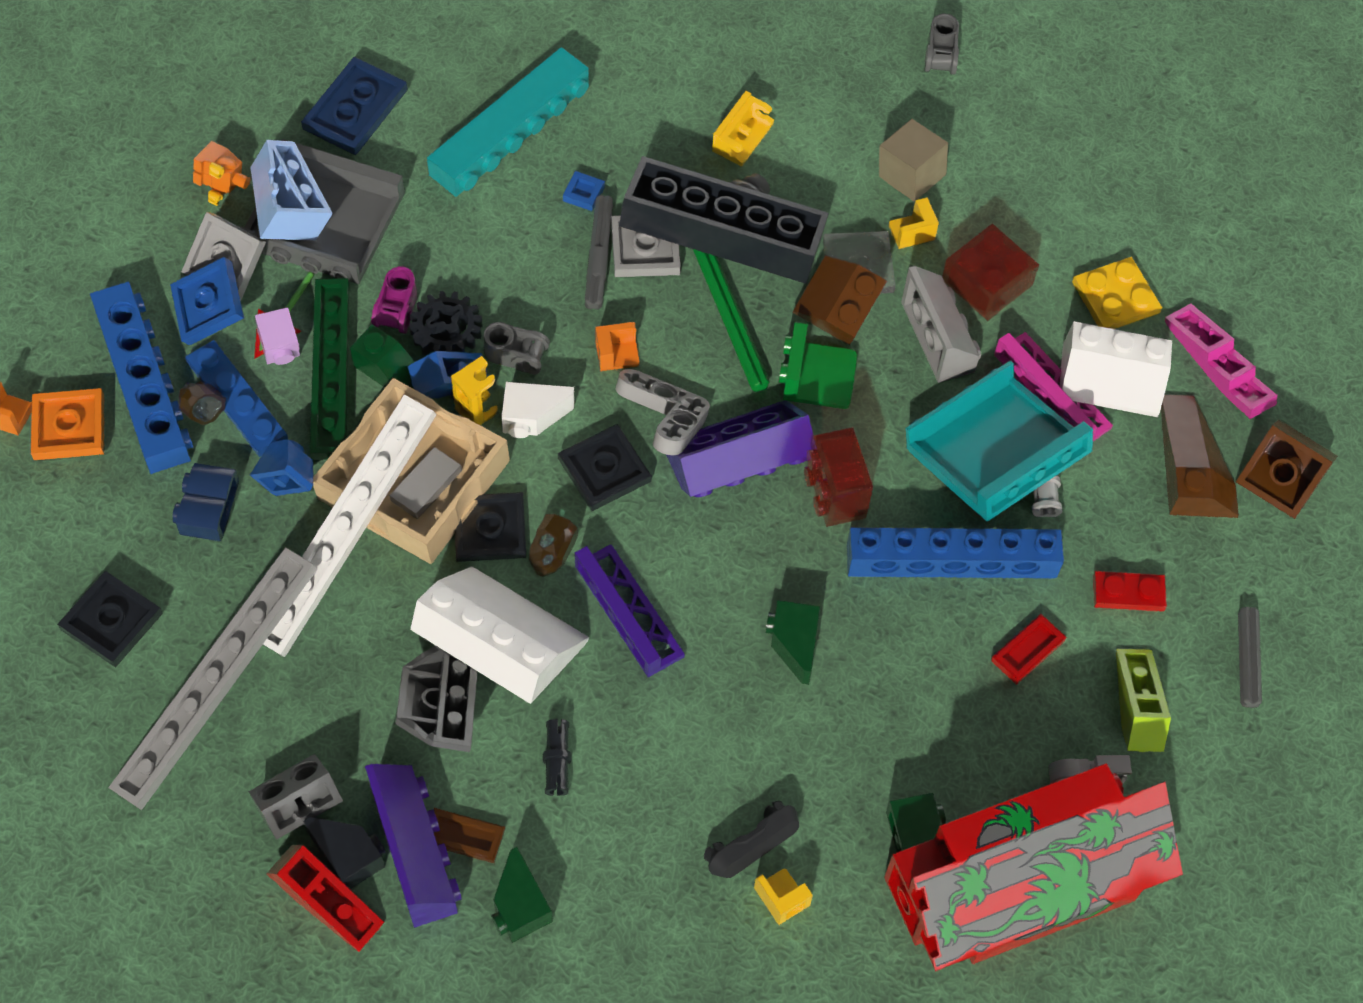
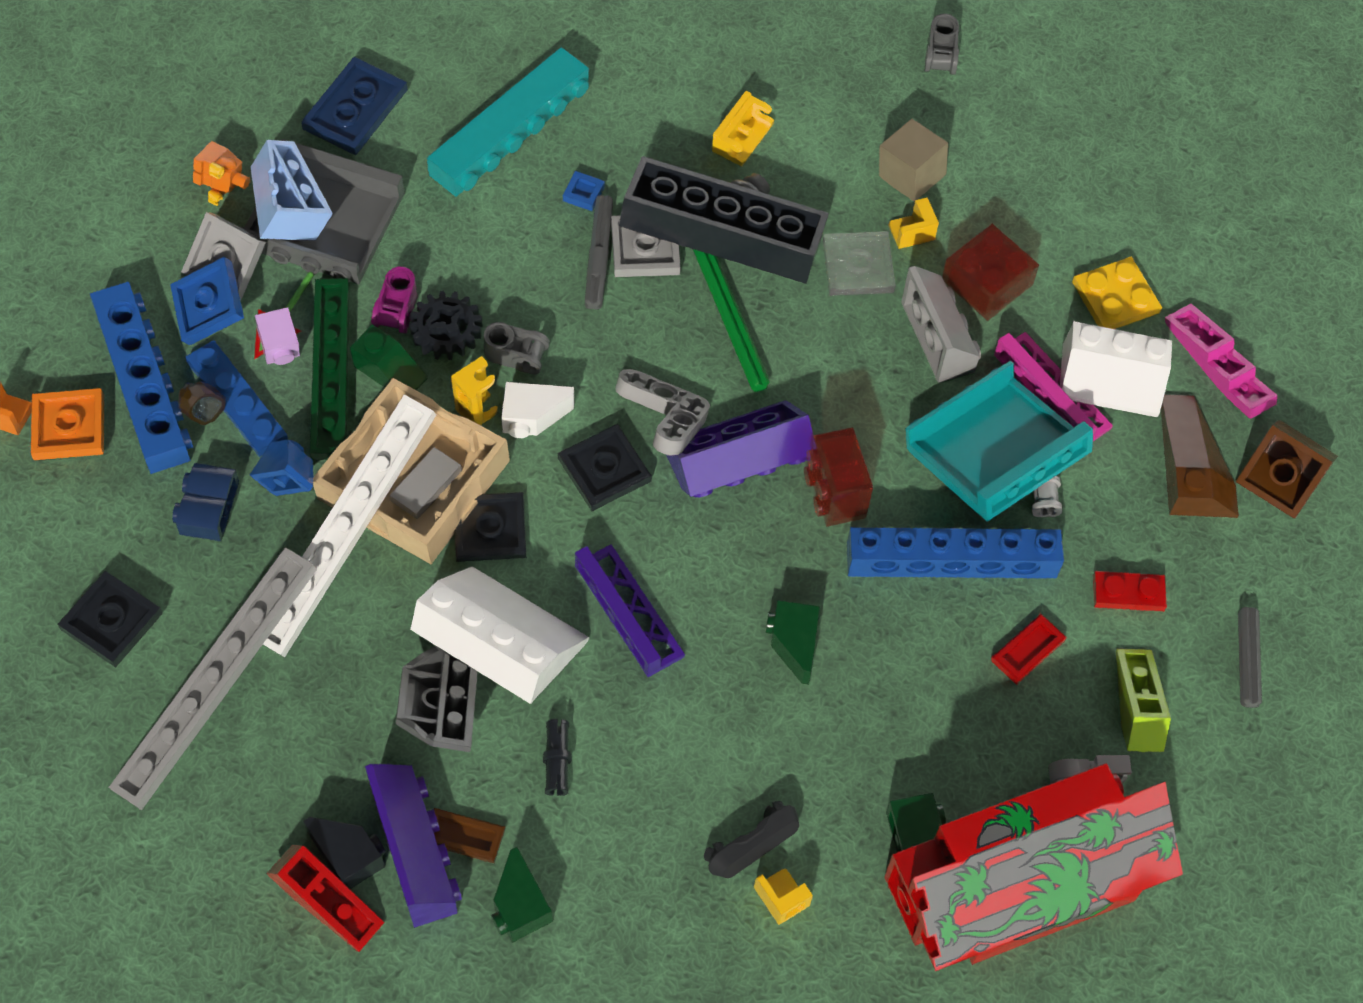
dark grey brick [248,754,343,840] -> none
blue slope [408,351,488,398] -> none
dark brown rock [529,514,578,577] -> none
orange panel [595,322,640,371] -> none
green bracket [779,322,857,409] -> none
reddish brown slope [792,256,887,345] -> none

